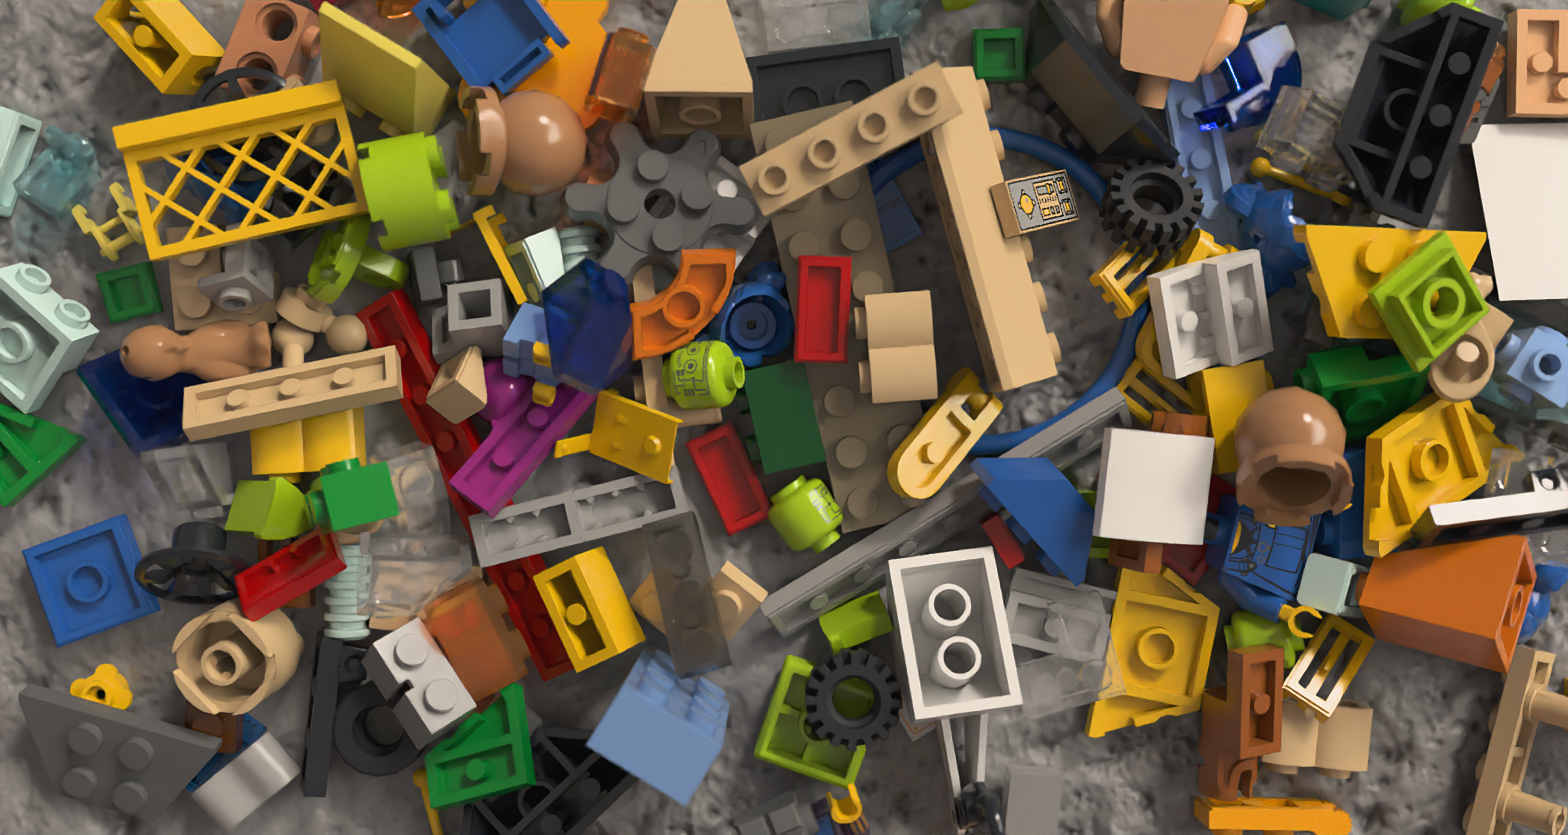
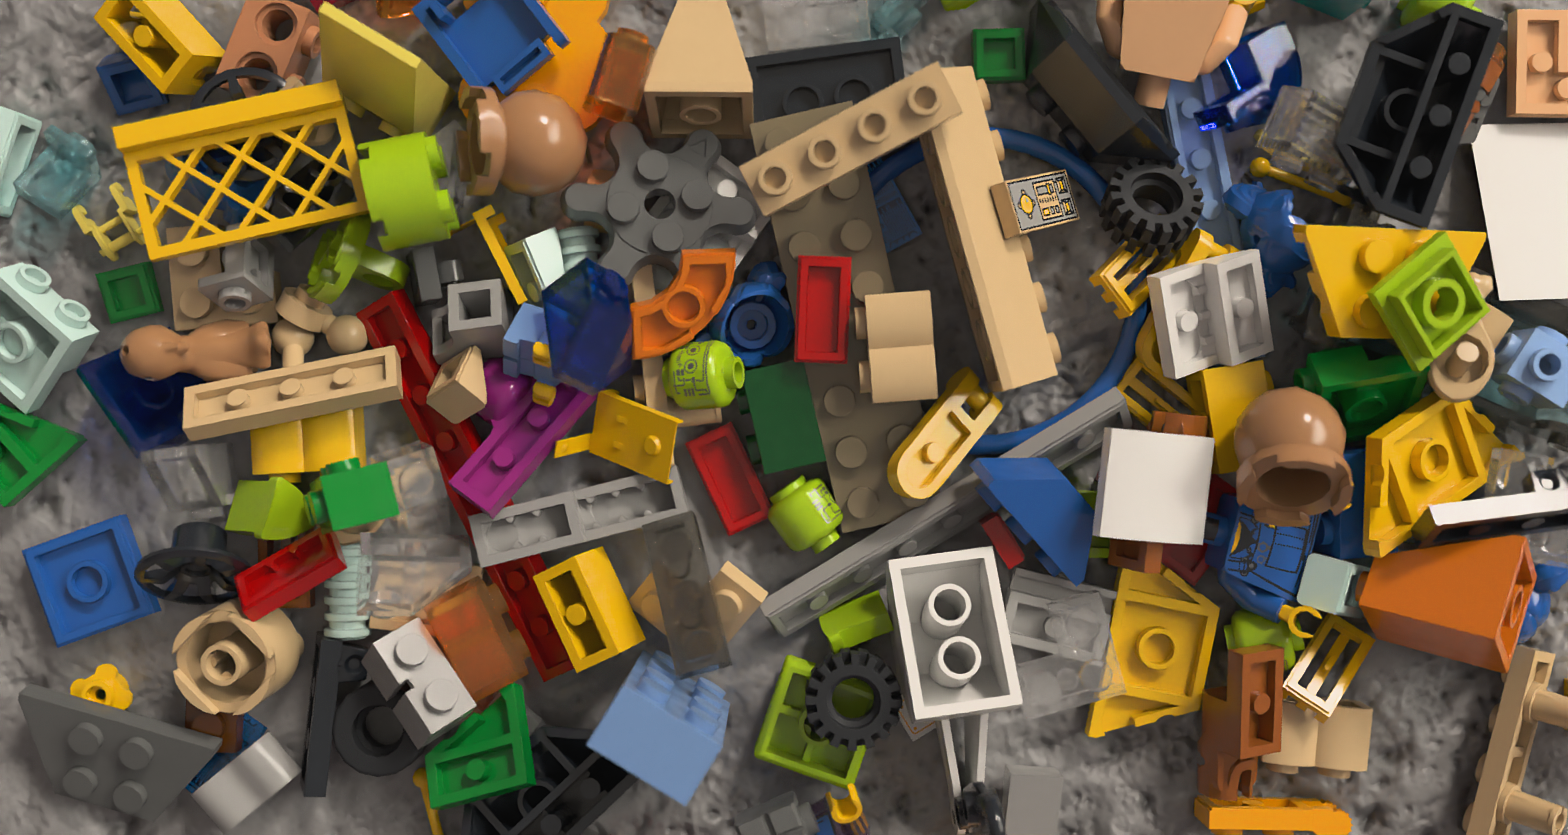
none -> blue slope [96,51,170,116]

